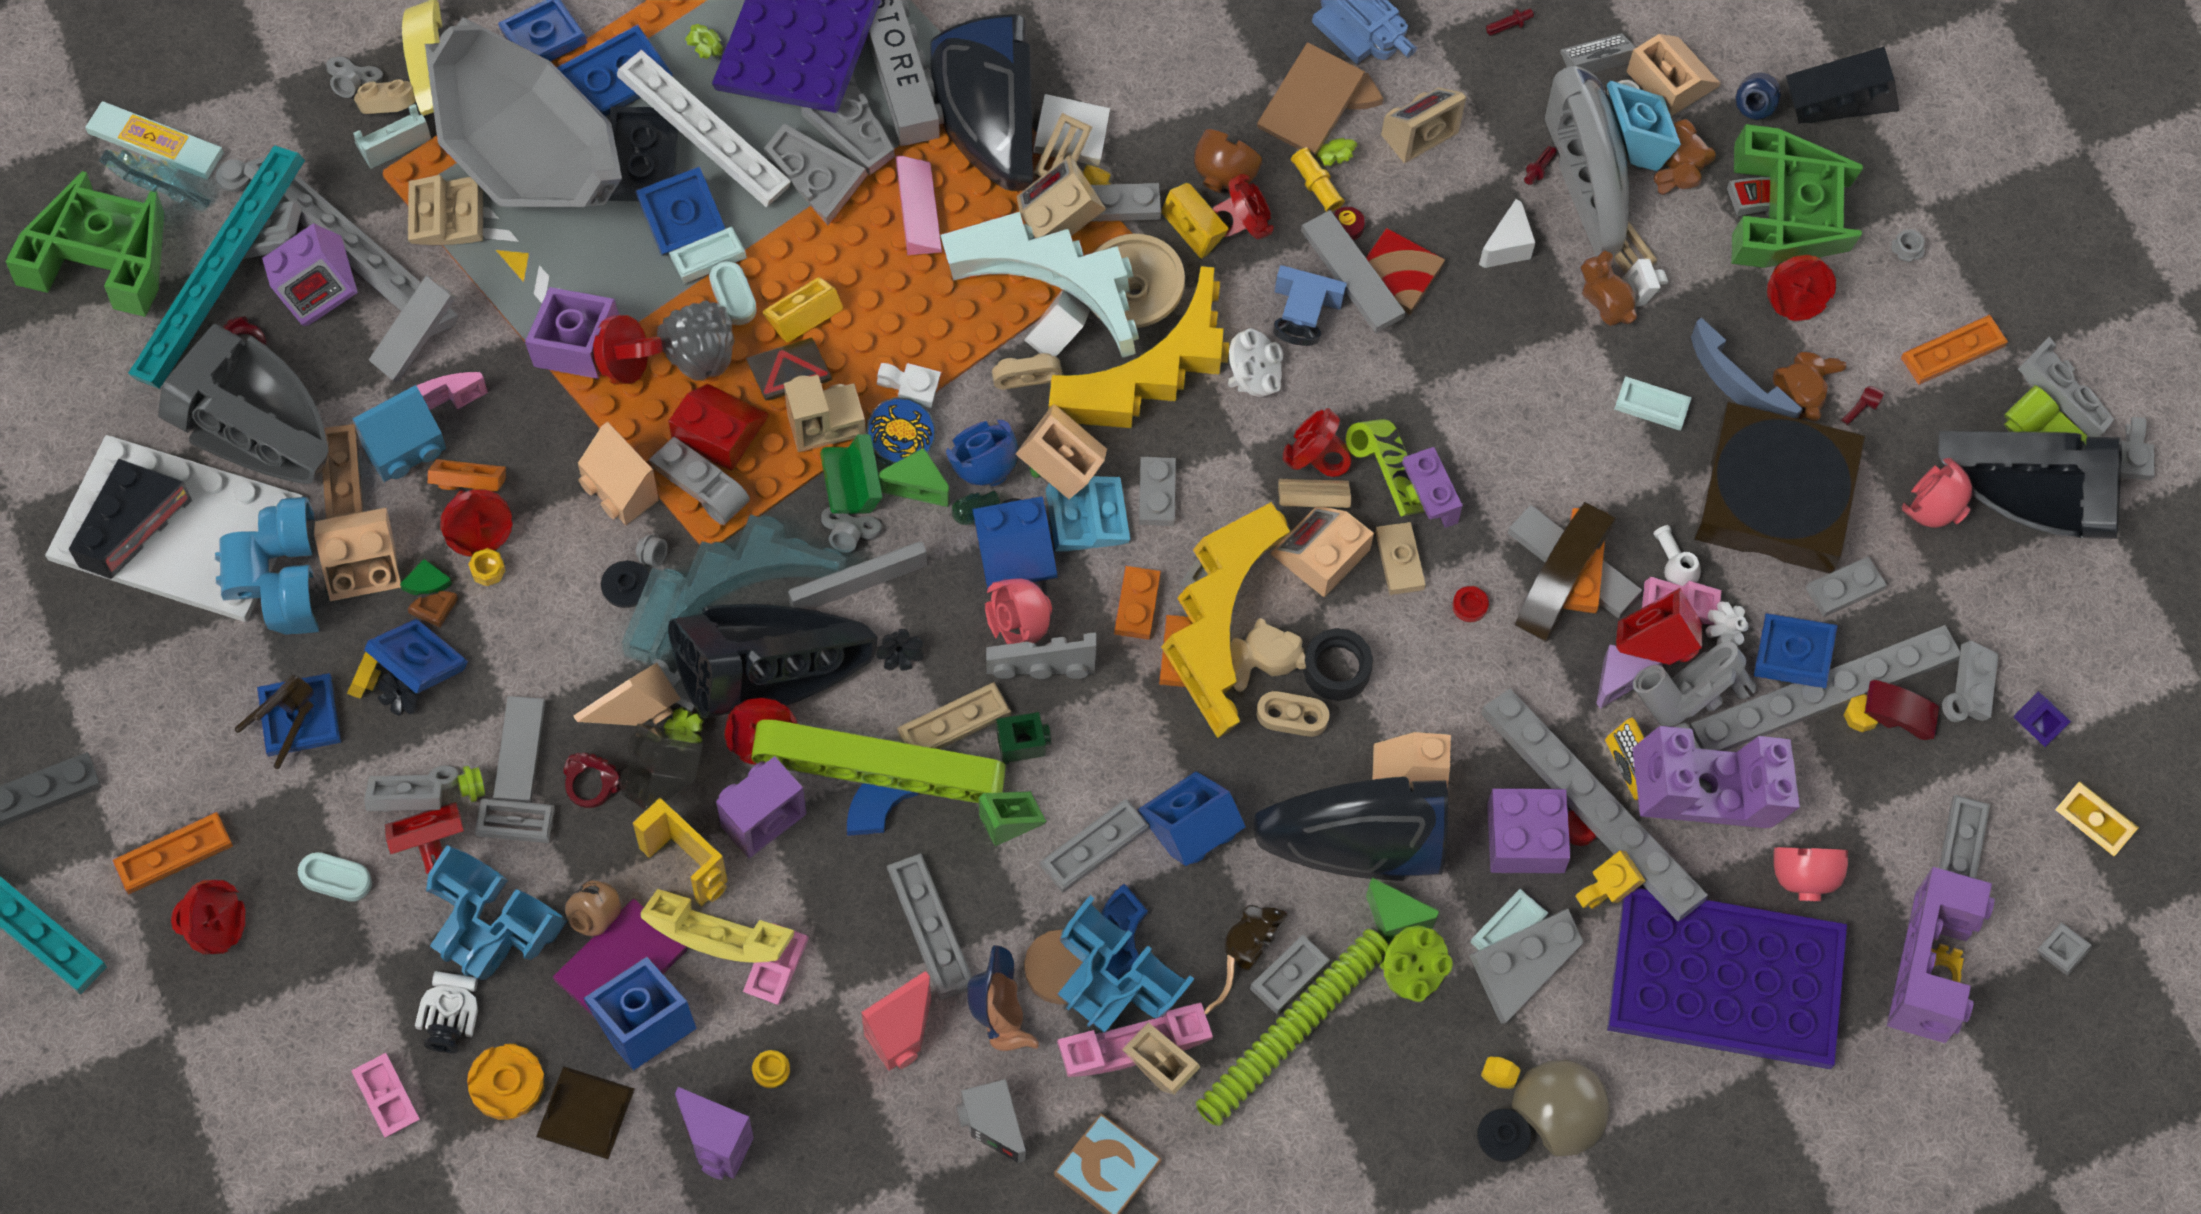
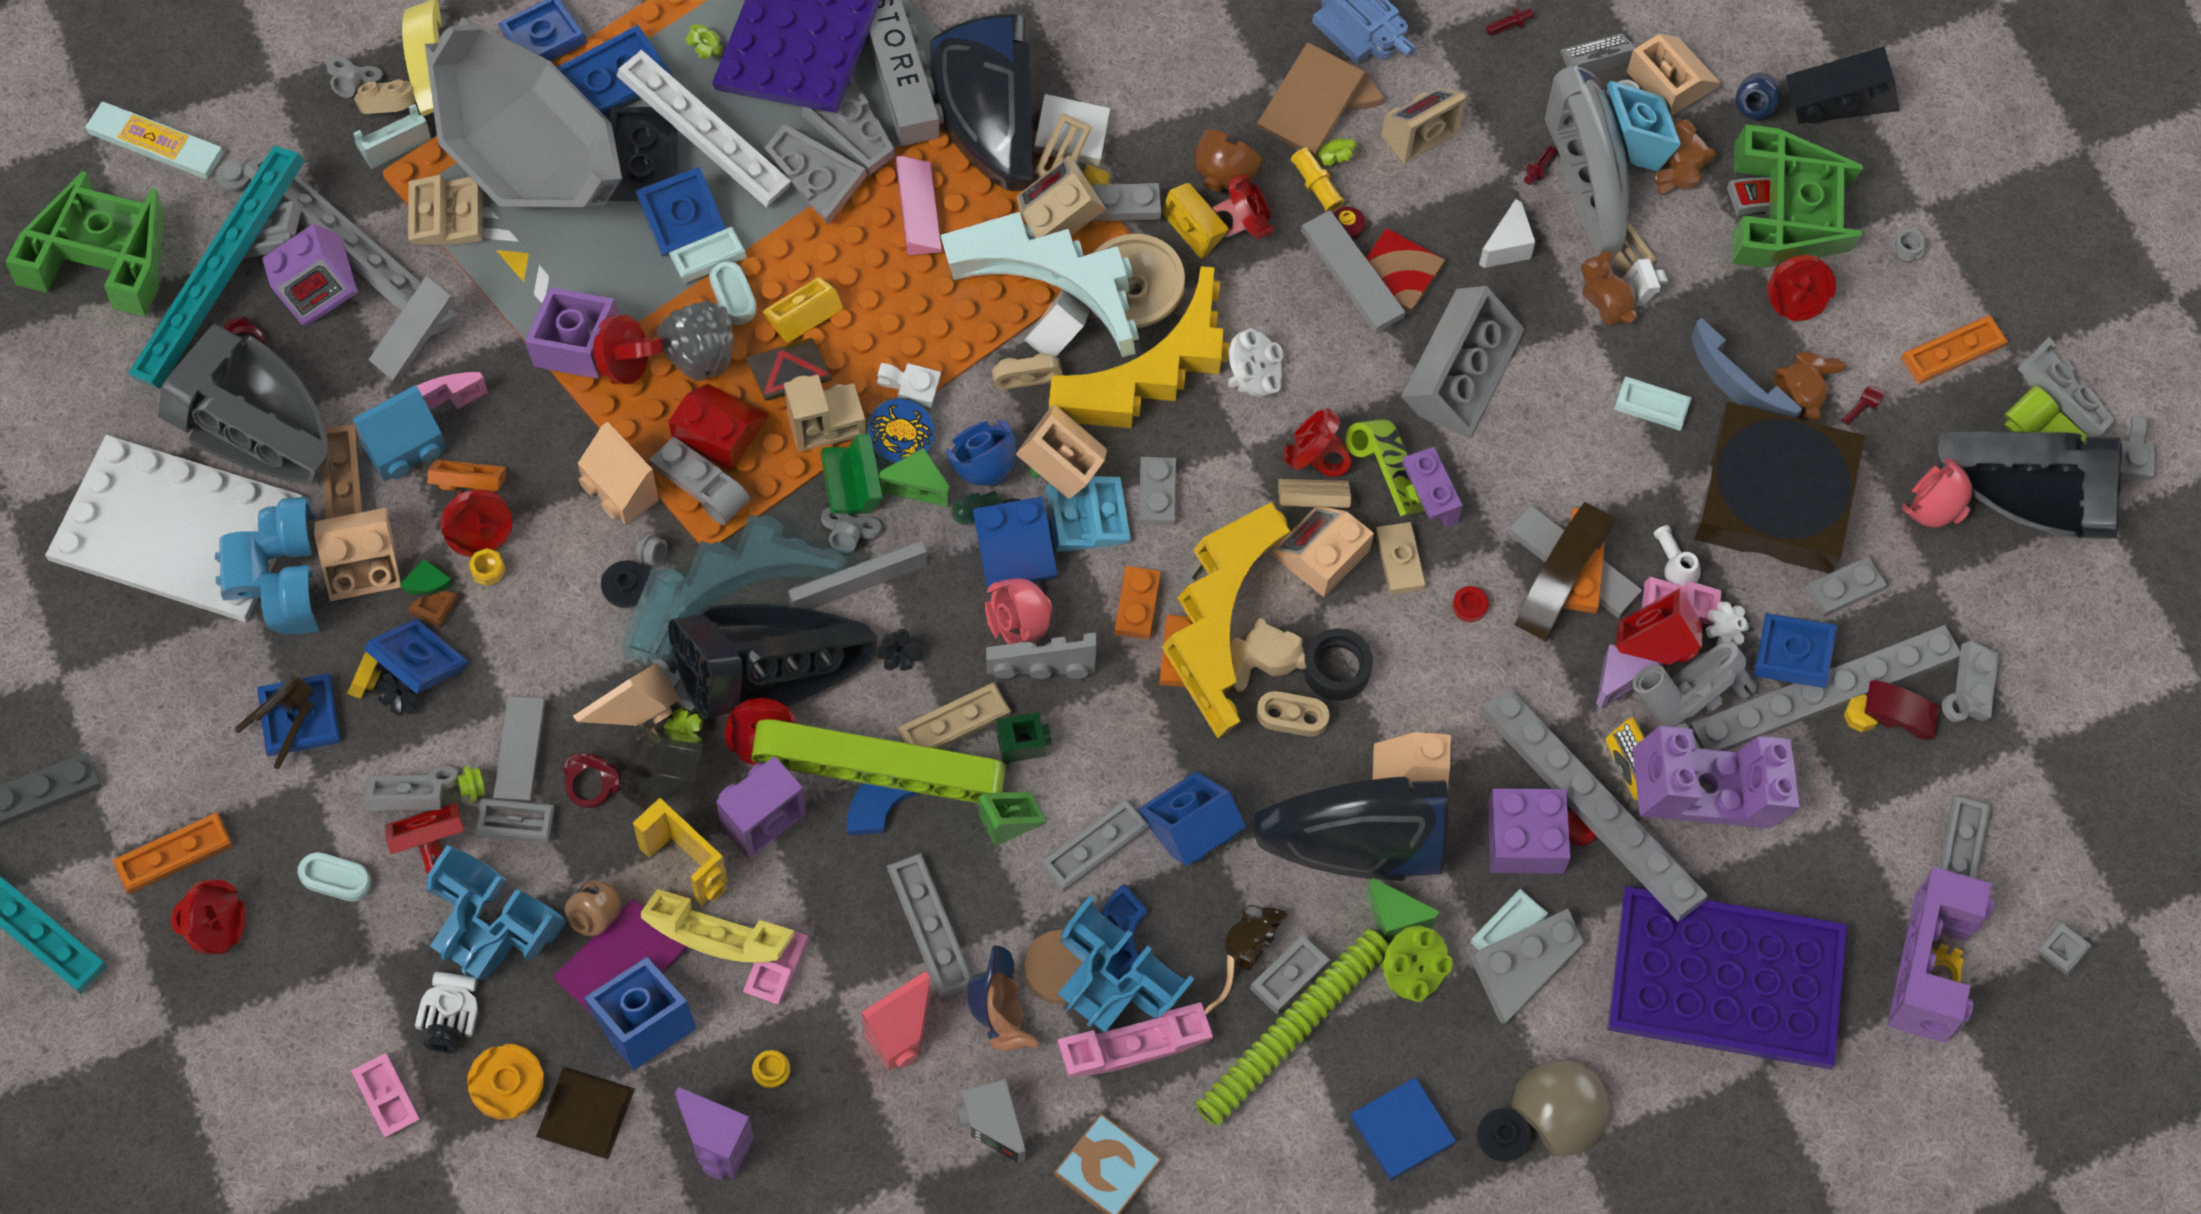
black wedge [69,458,192,579] -> none
clear light blue wing [99,149,211,212] -> none
tan slope [1122,1022,1201,1095] -> none
medium blue piece [1273,265,1347,346] -> none
yellow tile [1481,1057,1521,1089] -> none
yellow plate [1575,850,1646,909] -> none
coral cylinder [1774,847,1848,901] -> none
dark purple slope [2014,691,2071,747] -> none
yellow slope [2055,781,2139,856] -> none
none -> blue tile [1350,1077,1456,1181]
none -> light grey slope [1401,286,1525,438]

